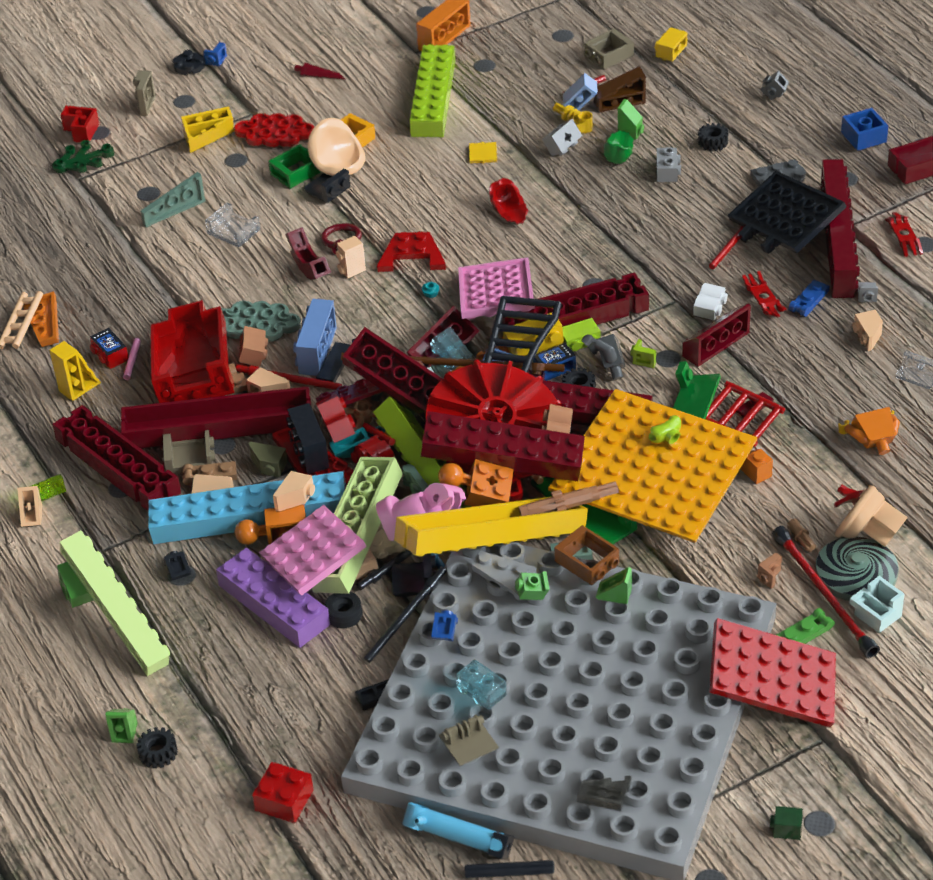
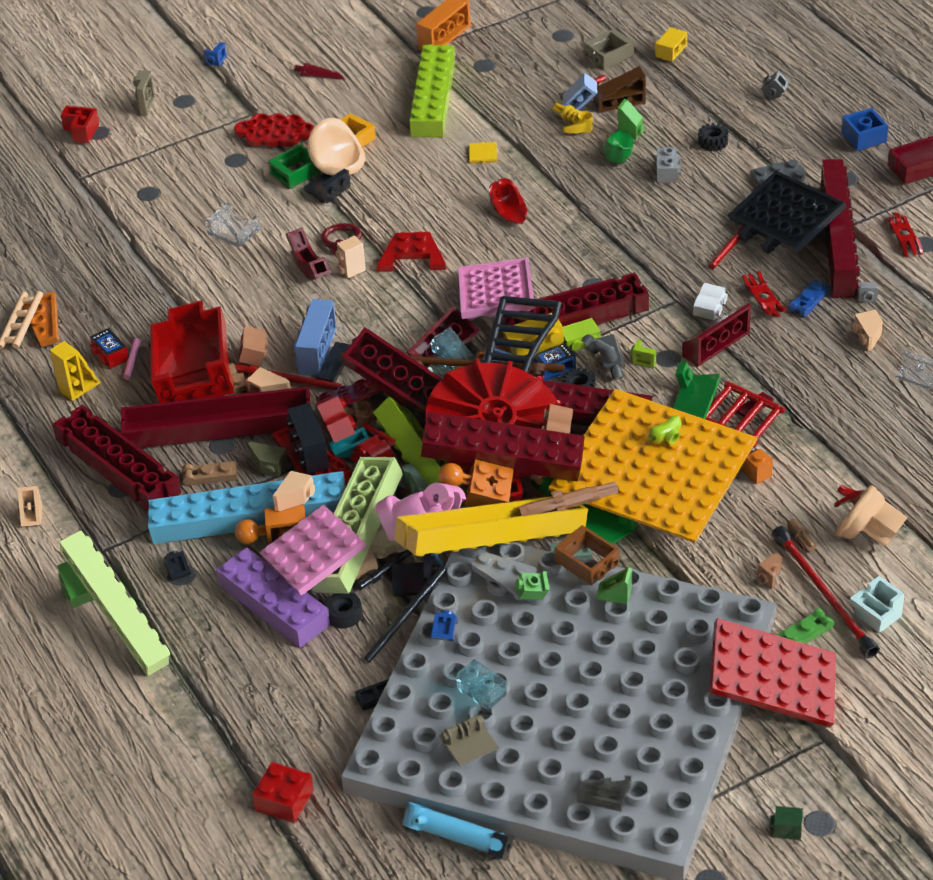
clear neon green plate [29,474,66,502] -> none
dark green plant [52,140,114,174] -> none
bright green slope [105,708,137,743] -> none
black tyre [137,727,178,769] -> none
sand green wing [141,172,205,227] -> none
dark tan panel [163,430,215,474] -> none
black plate [172,50,205,75] -> none
yellow wedge [181,106,234,153] -> none
light nougat slope [192,474,234,494] -> none
sand green plate [222,300,301,342] -> none
teal plate [422,282,440,298] -> none
black axle [464,860,555,878] -> none
light grey brick [542,119,582,156] -> none
dish [815,536,899,601] -> none
orange torso [838,407,900,455] -> none

